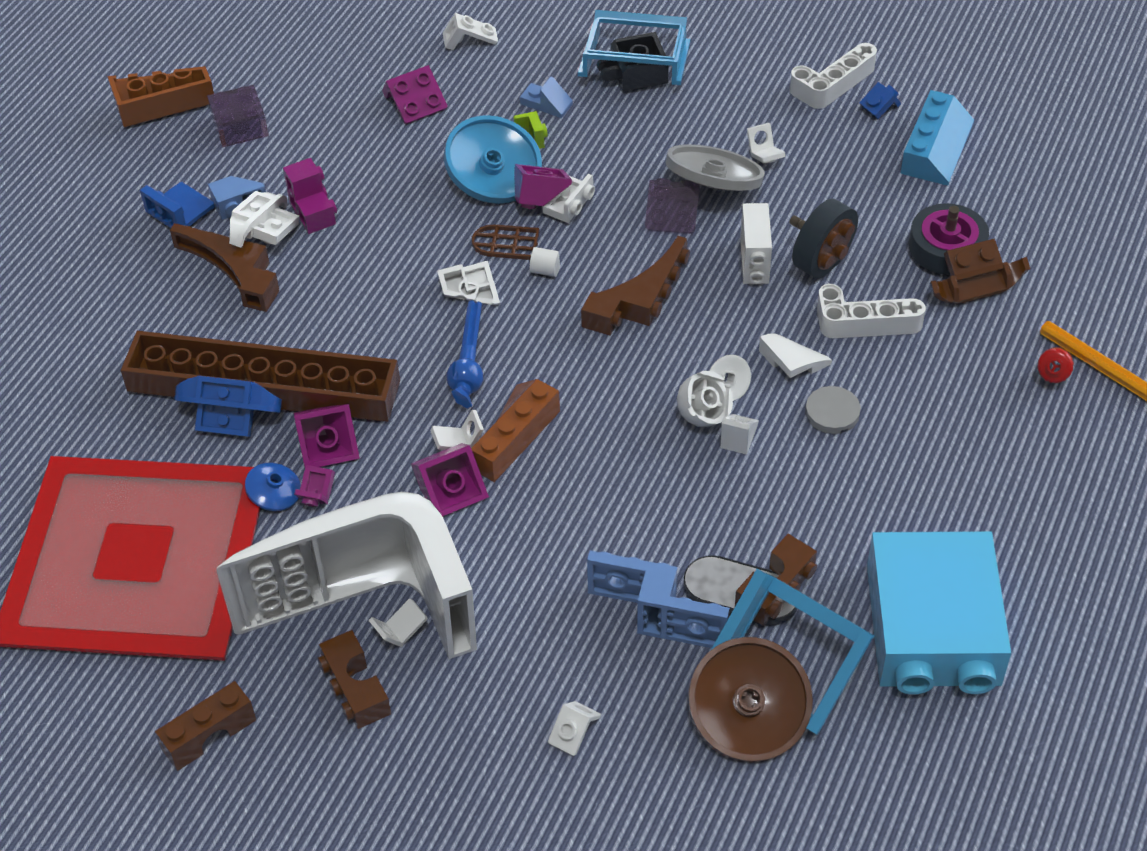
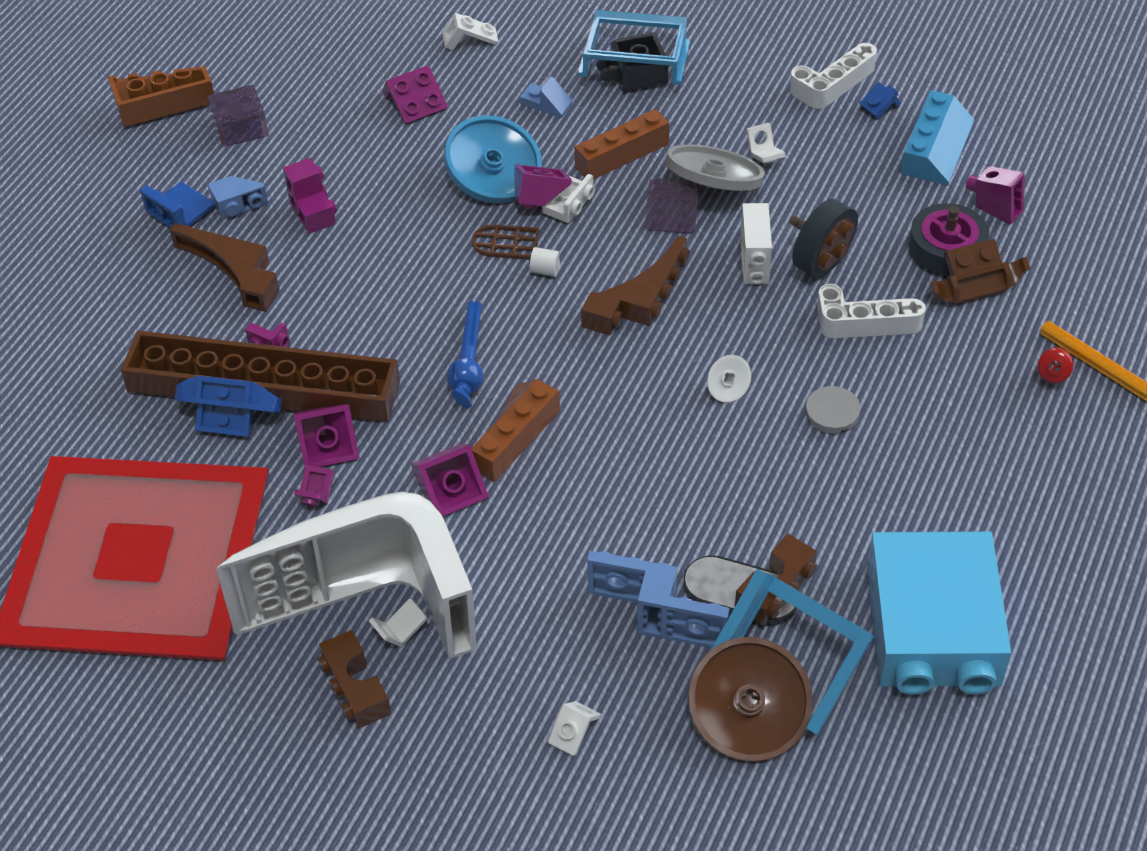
reddish brown arch [155,681,256,771] -> none
white plate [229,191,299,248] -> none
blue dish [245,463,301,511] -> none
white bracket [430,410,484,450] -> none
white slope [437,261,500,306] -> none
lime bracket [513,111,548,149] -> none
white cylinder [677,371,733,427] -> none
white slope [720,414,759,454] -> none
white slope [759,333,832,378] -> none
none -> magenta bracket [245,322,289,347]
none -> dark orange wedge [574,109,669,180]
none -> magenta torso [966,166,1025,225]

